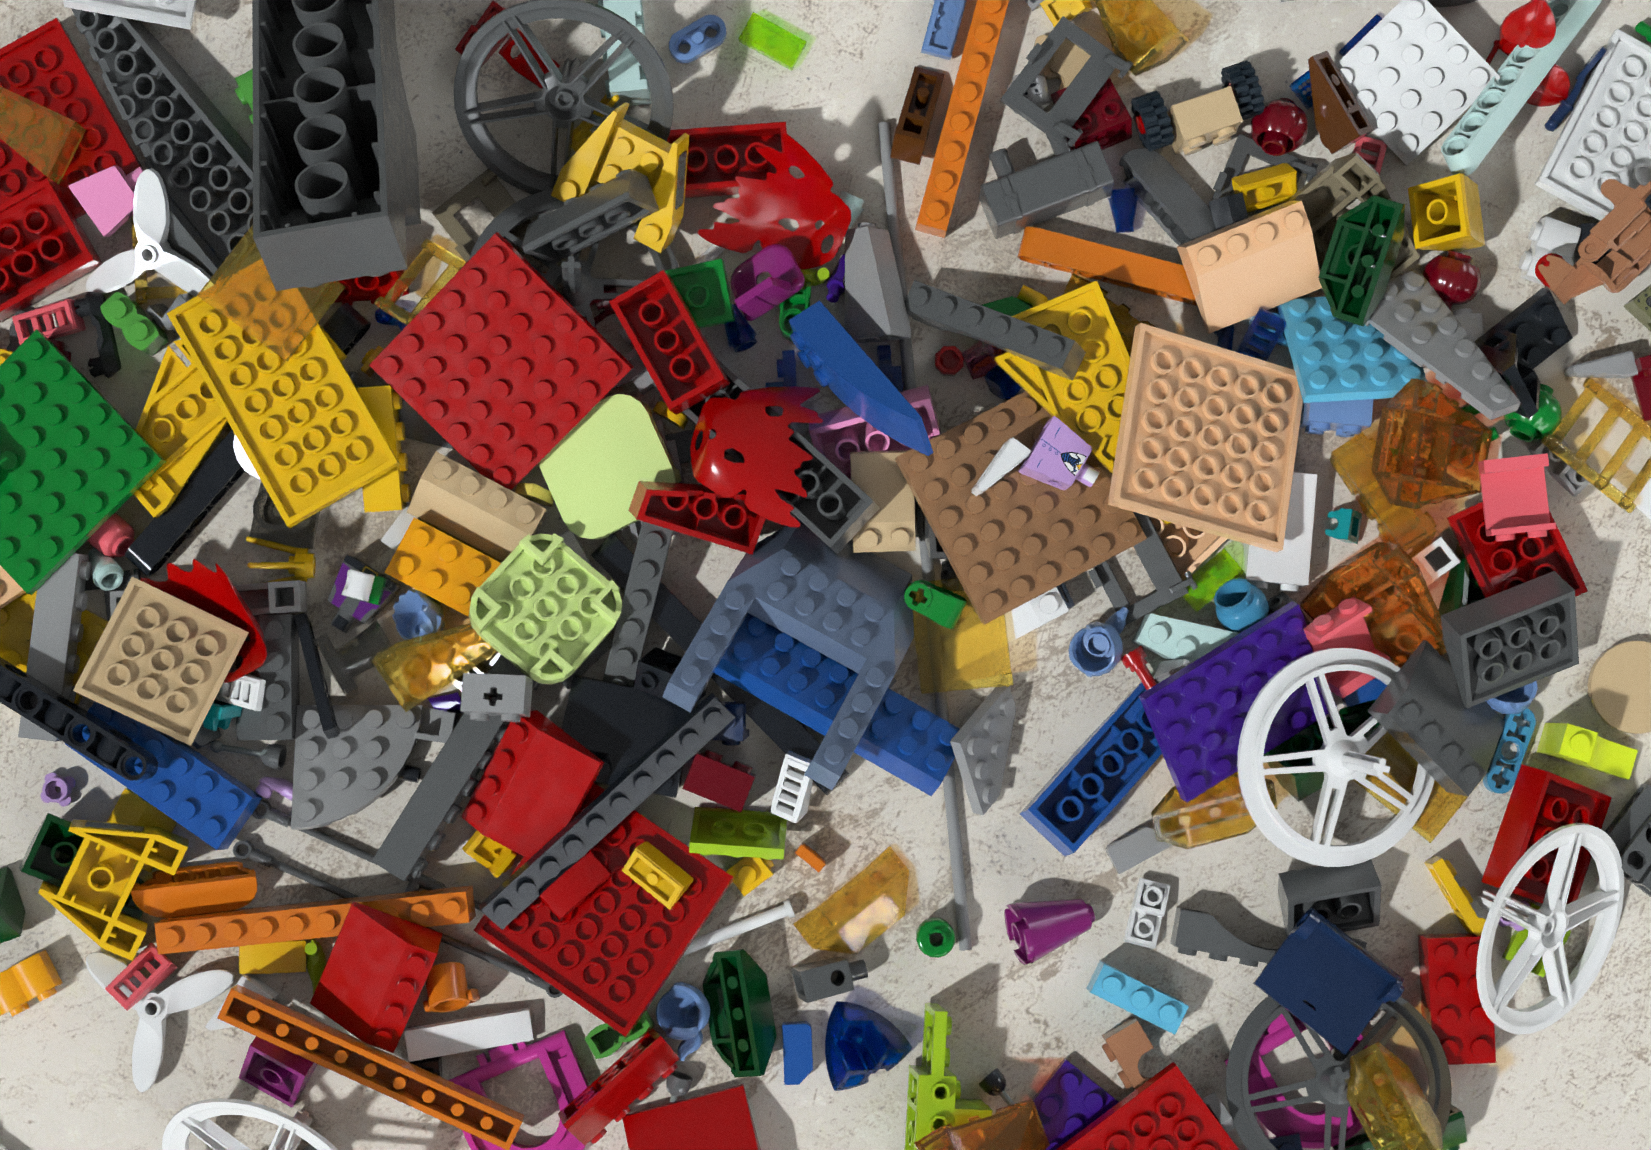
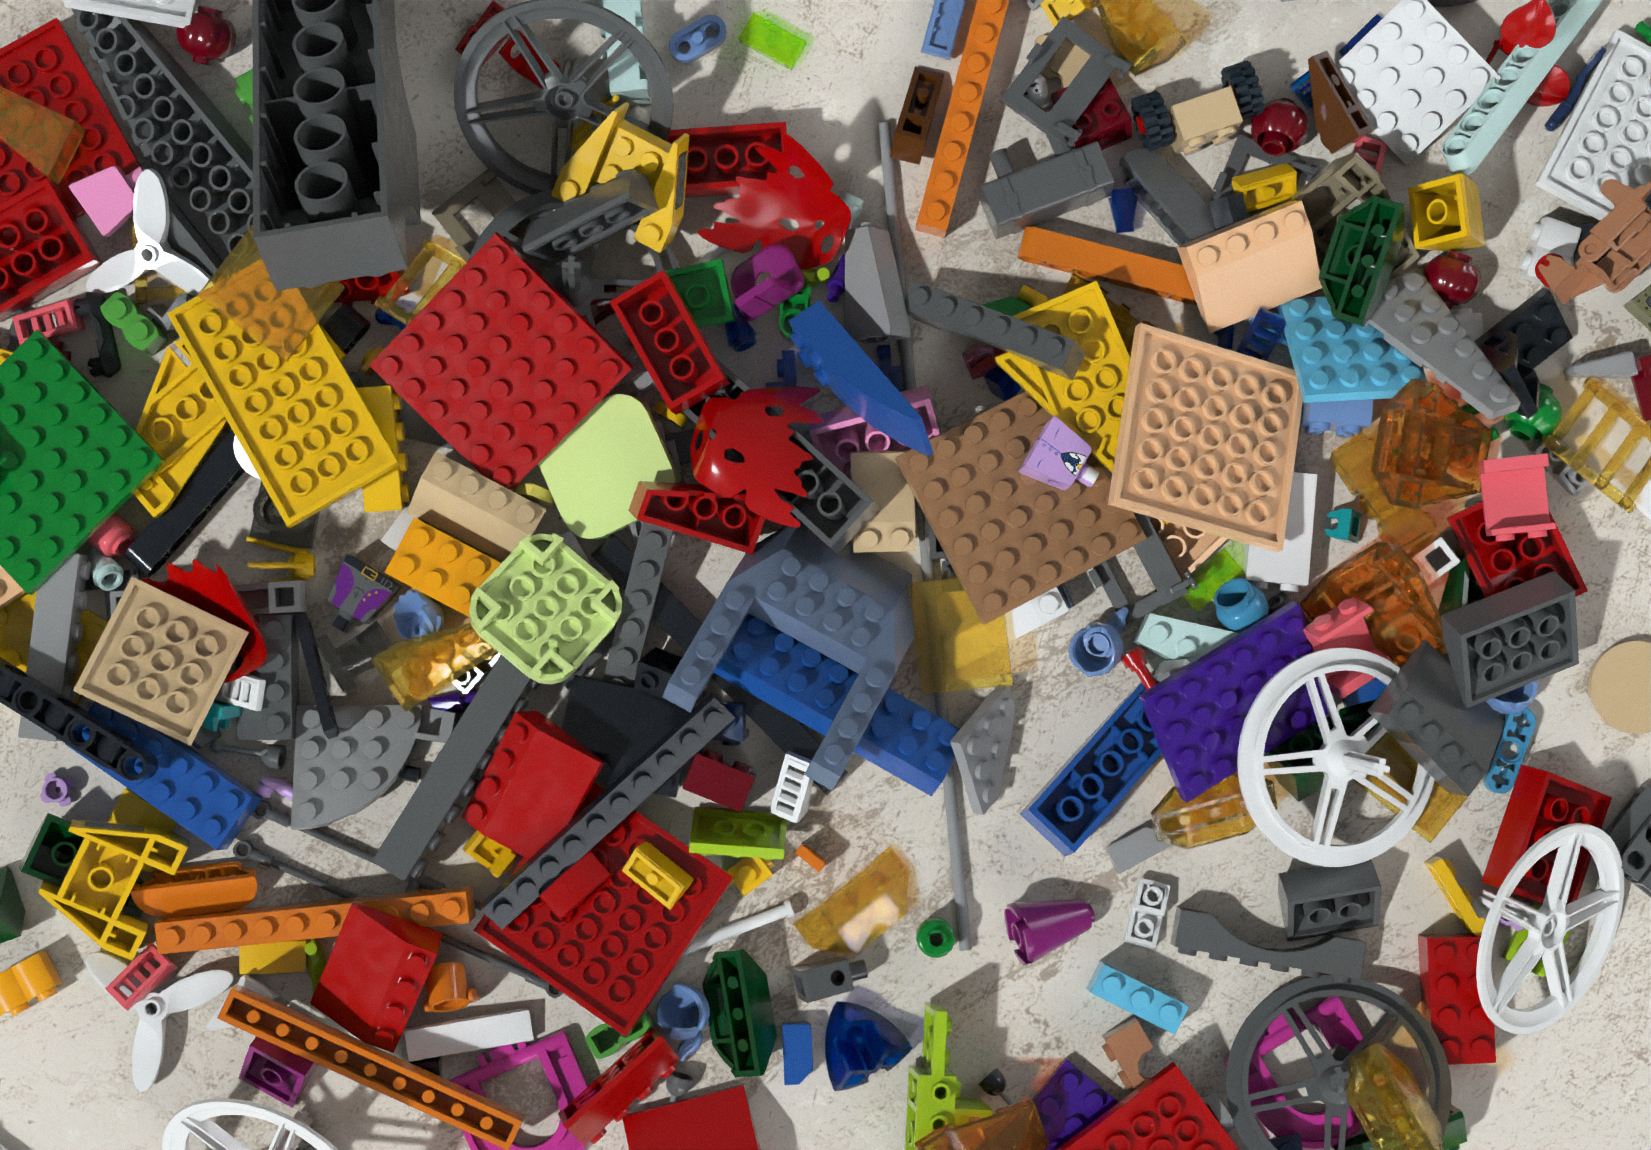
white leg [341,569,387,606] -> none
light grey brick [460,673,533,722] -> none
green piece [904,579,967,629] -> none
red tile [935,346,964,376] -> none
white slope [971,438,1032,496] -> none
dark blue door [1253,908,1405,1054] -> none
neon yellow arch [1537,723,1638,780] -> none
none -> dark red plant [177,6,237,66]

